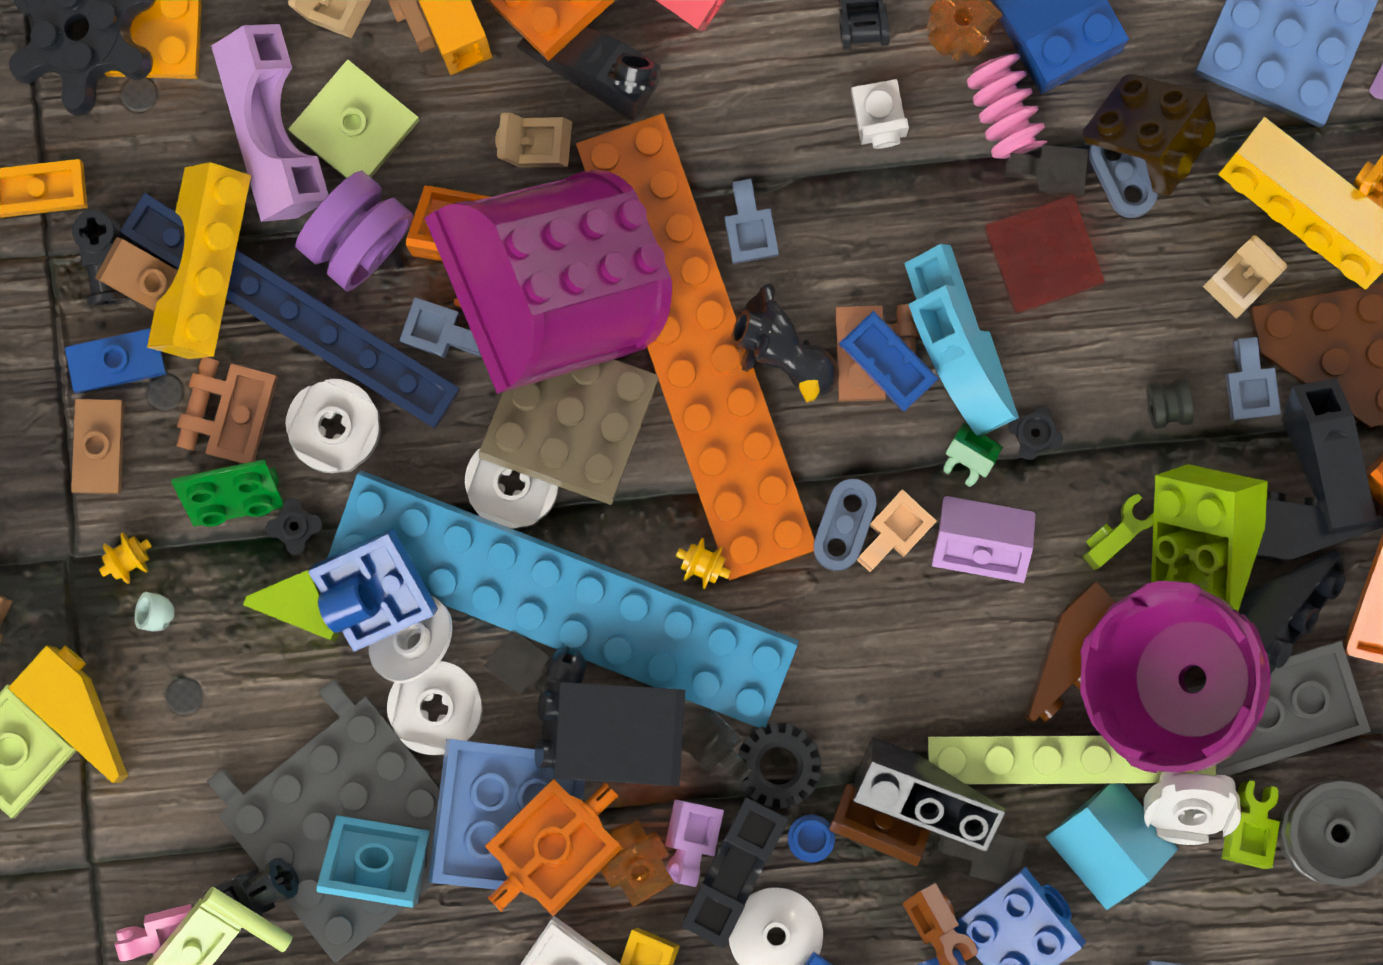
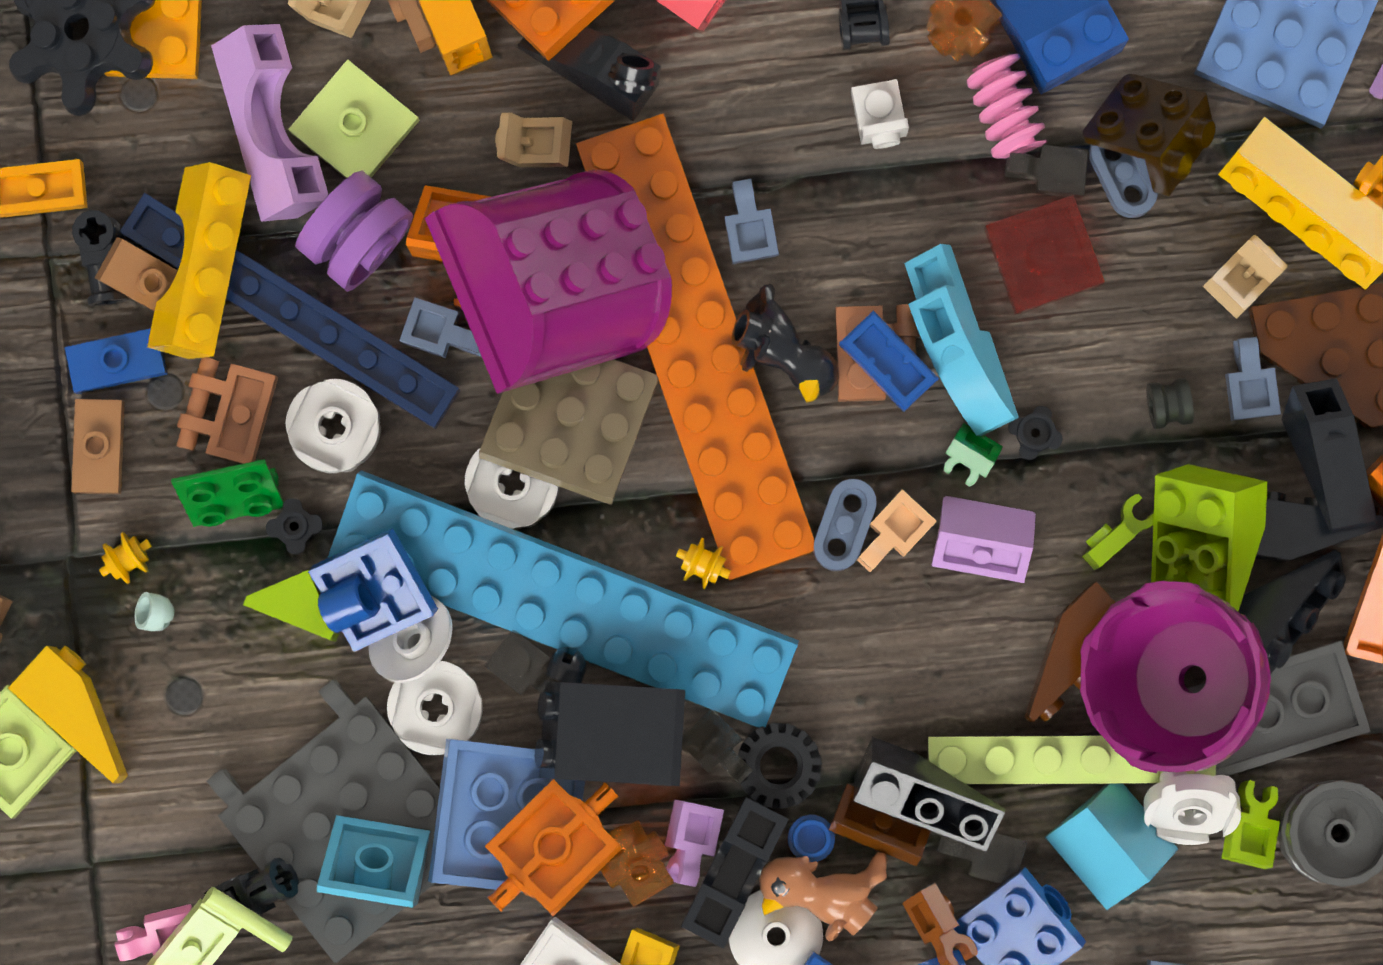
none -> nougat animal [759,852,888,941]

